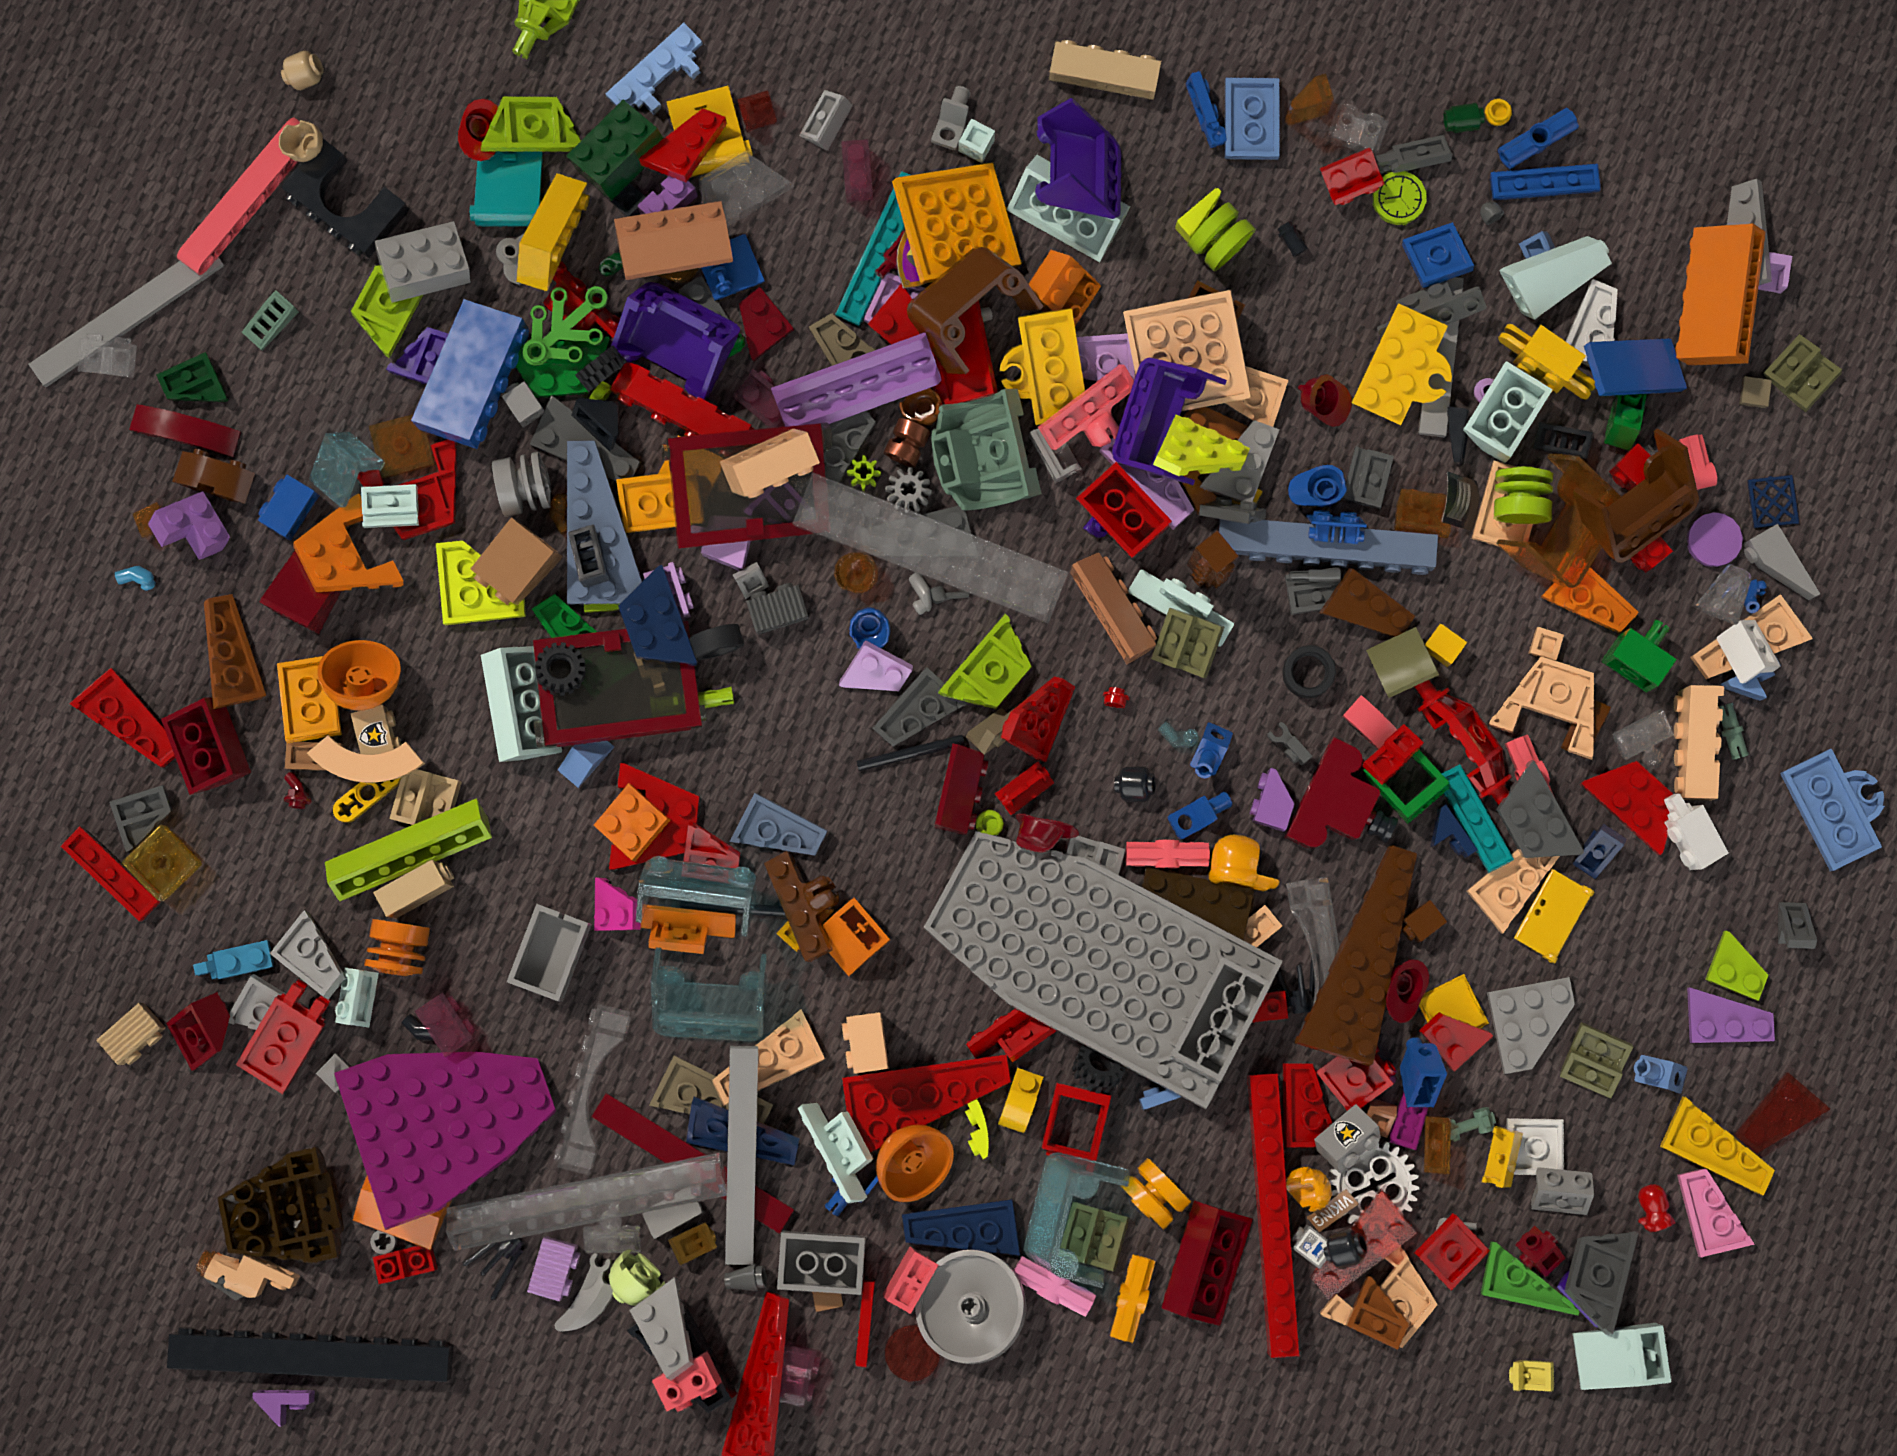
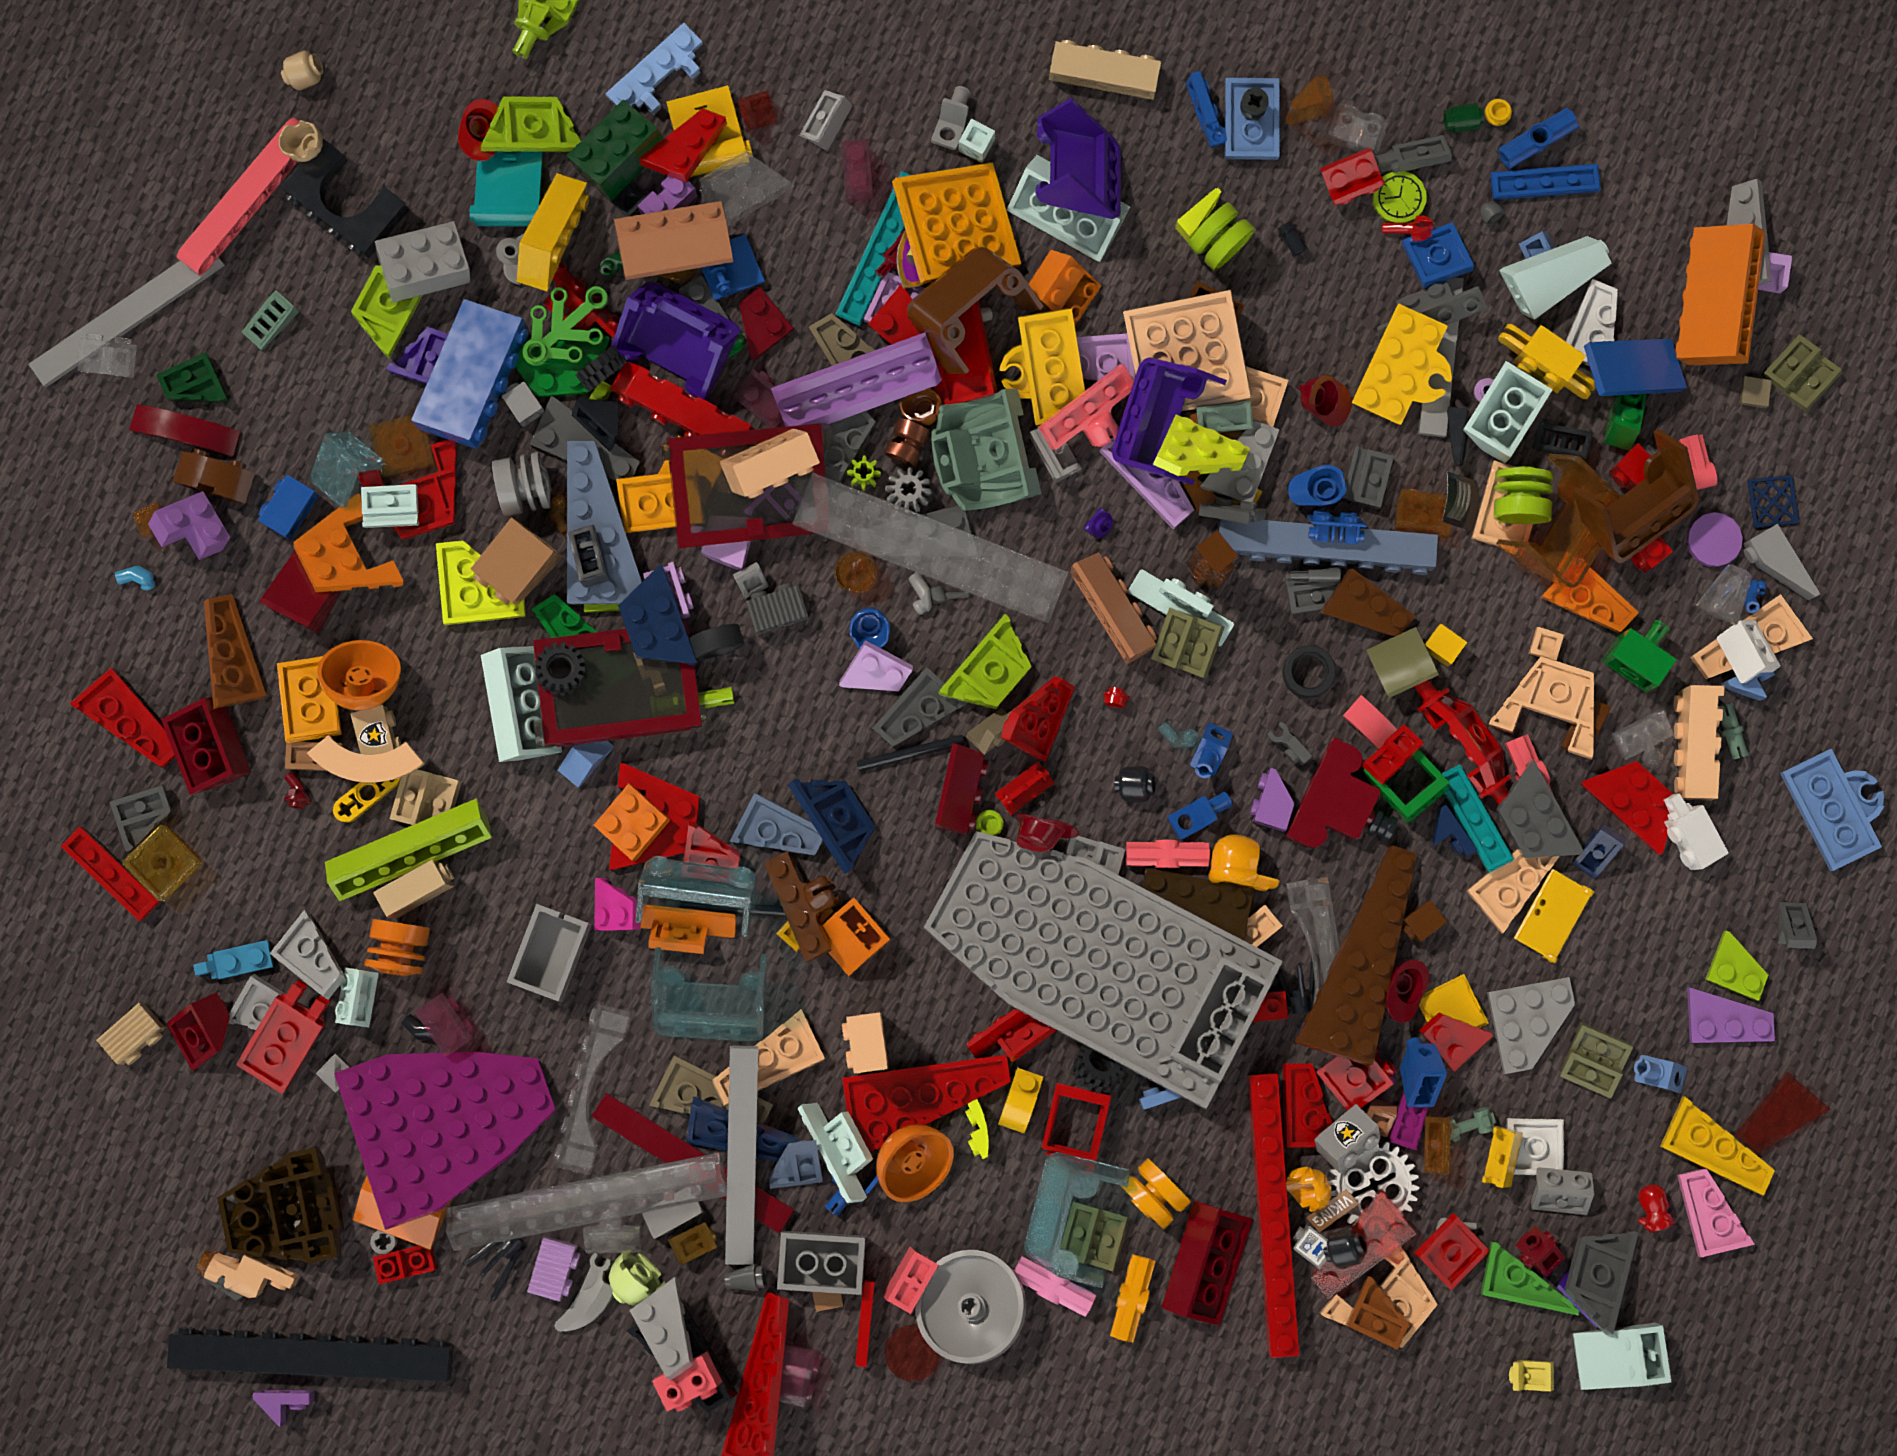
dark blue wing [902,1199,1020,1255] -> none
red slope [1076,462,1172,558] -> none
none -> sand blue wing [769,1140,823,1189]
none -> dark blue wing [788,779,875,874]
none -> sand green plate [1196,400,1253,432]
none -> pearl dark grey wheel [1240,88,1269,120]
none -> red bar [1381,216,1434,241]

